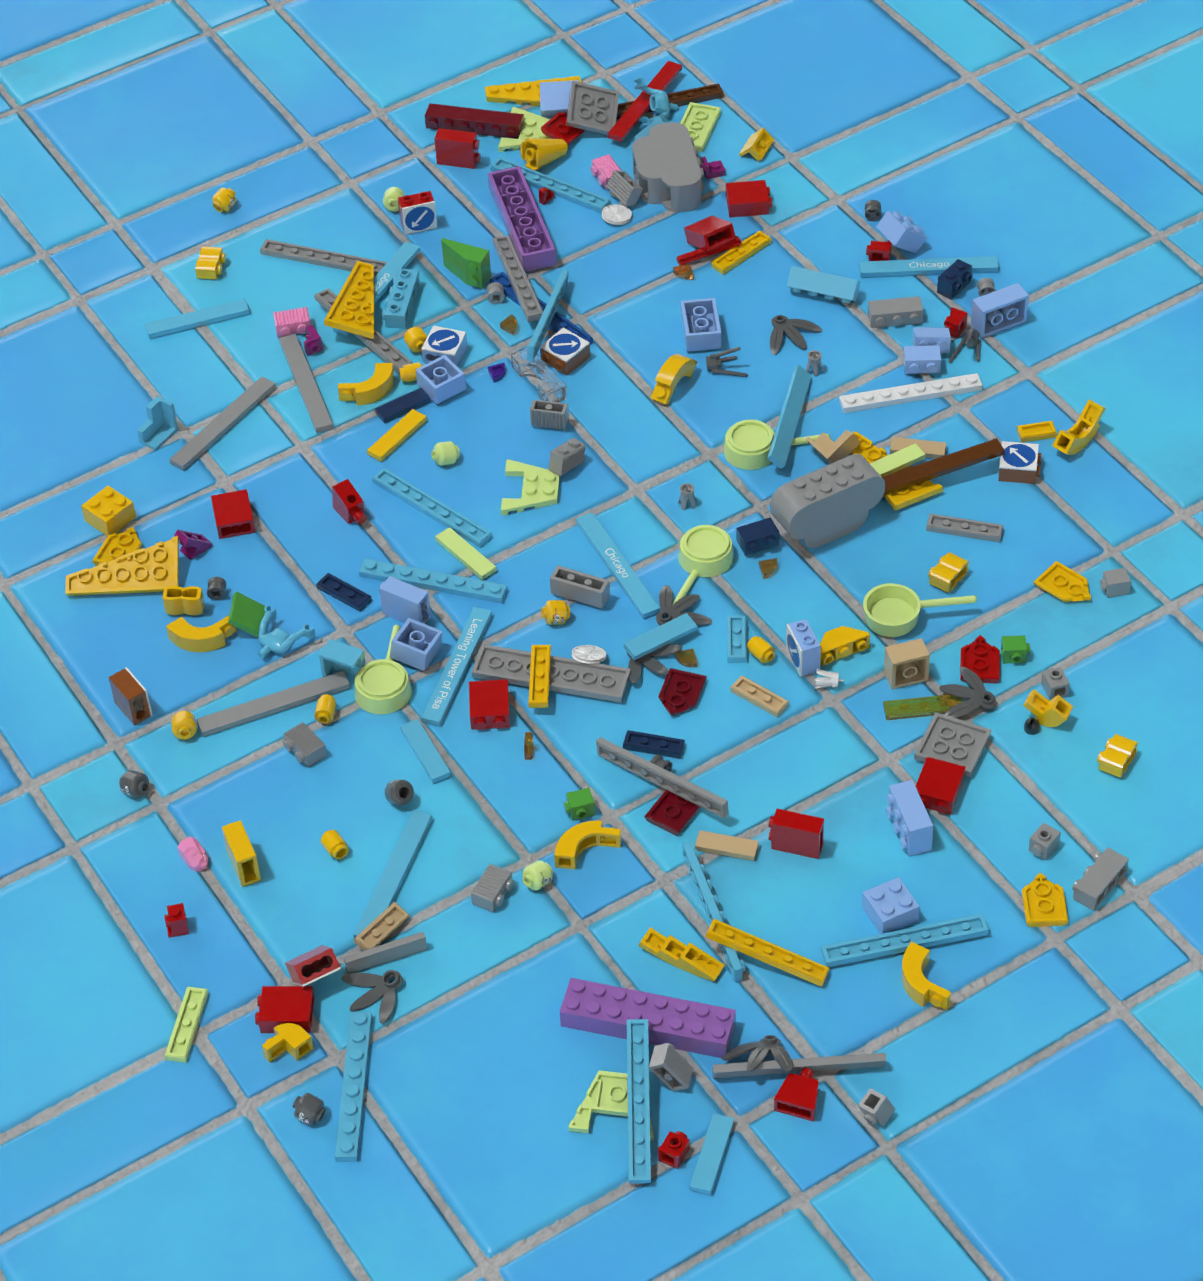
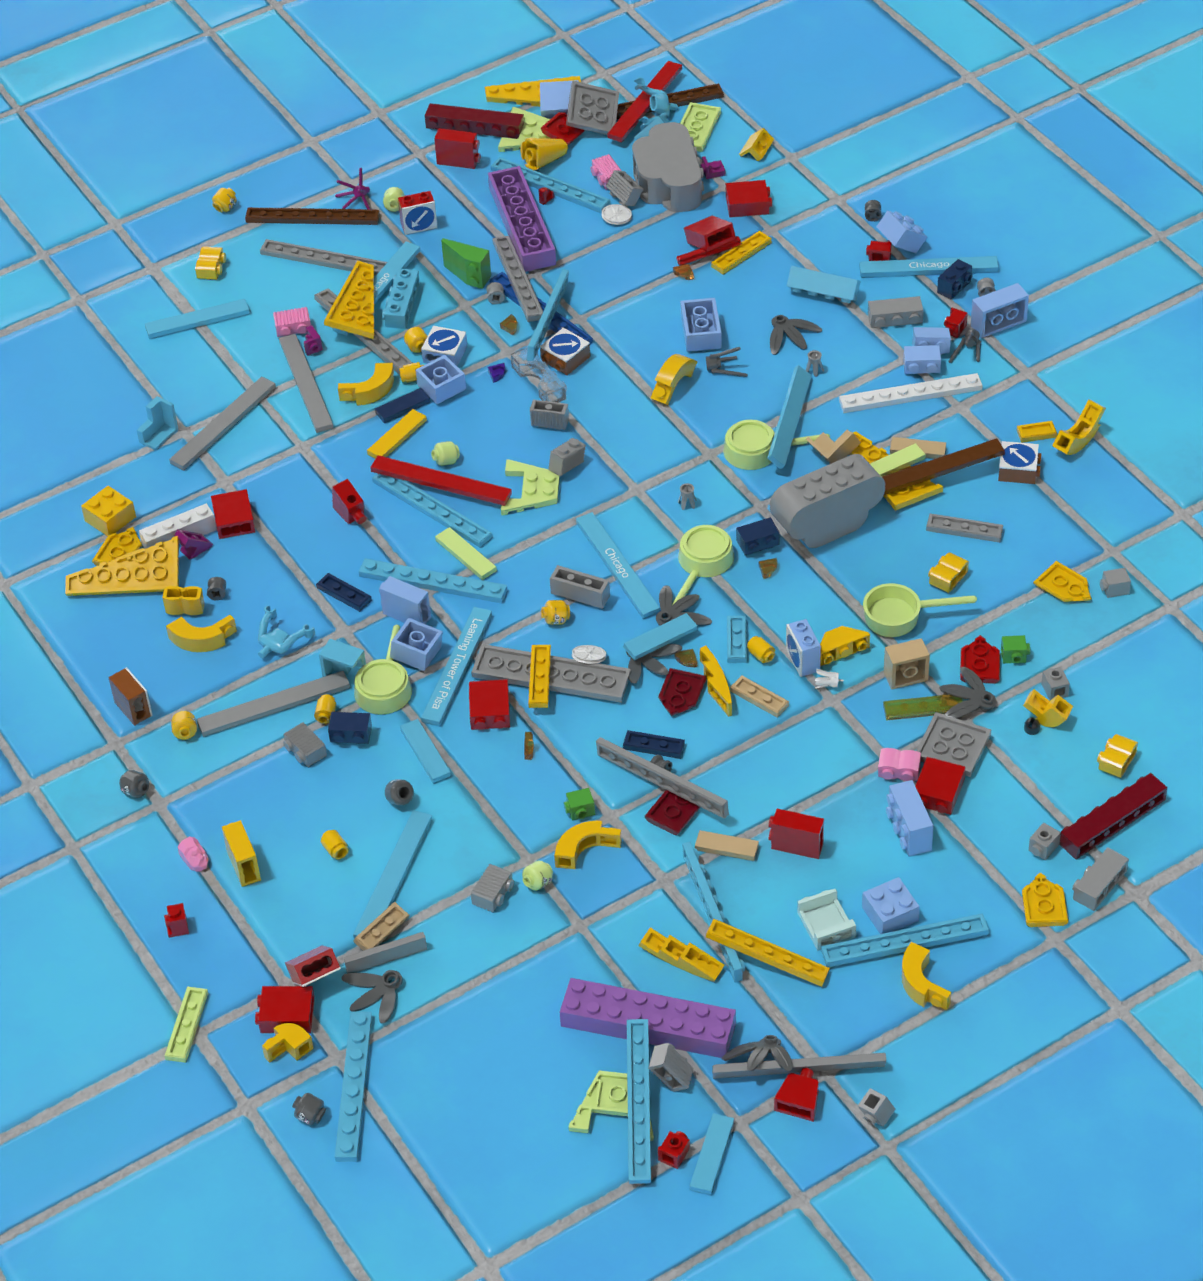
bright green tile [228,591,265,638] -> none
none -> white arch [139,503,217,549]
none -> reddish brown tile [245,207,380,225]
none -> dark blue brick [328,712,372,744]
none -> magenta plant [335,167,370,209]
none -> red tile [370,455,512,506]
none -> yellow slope [700,646,732,717]
none -> light aqua panel [797,889,856,951]
none -> bright pink brick [878,748,921,781]
none -> dark red brick [1059,773,1168,860]

